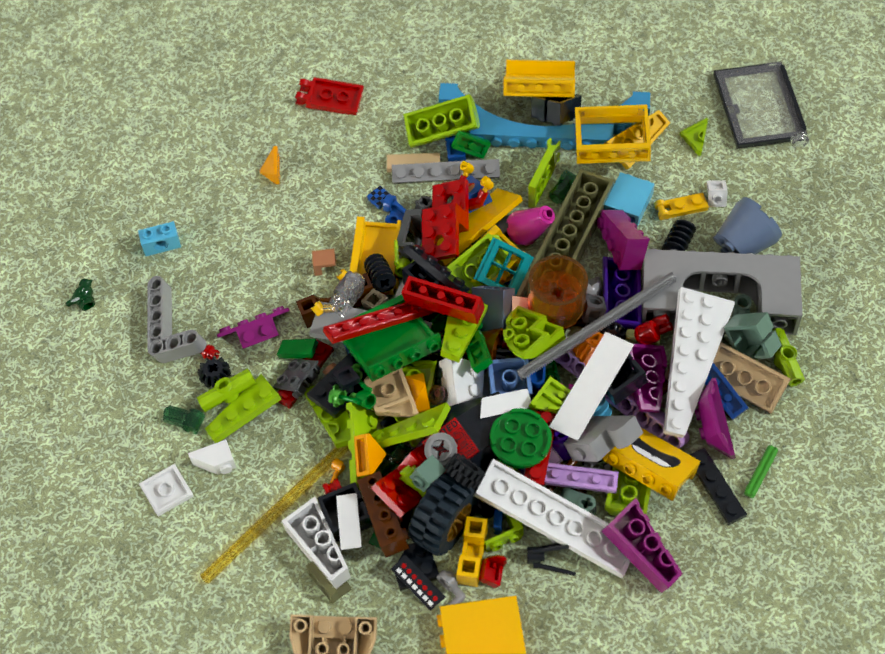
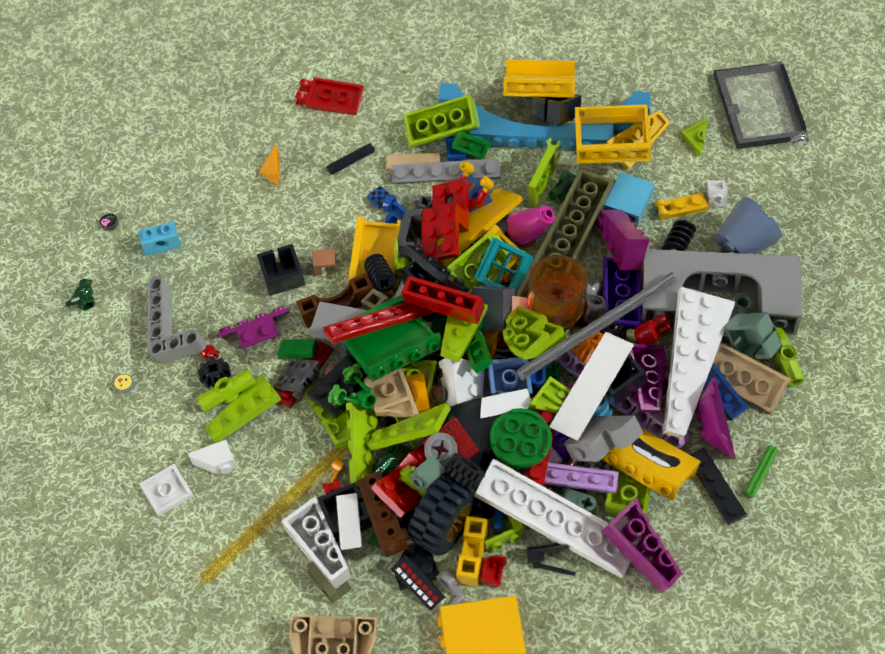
clear green piece [163,405,205,434] -> none
clear torso [311,269,365,318] -> none
black plate [332,365,360,391] -> none
light orange slope [354,433,387,477] -> none
none -> tile [100,213,119,232]
none -> tile [113,374,134,394]
none -> black piece [257,244,305,296]
none -> black axle [327,143,375,175]

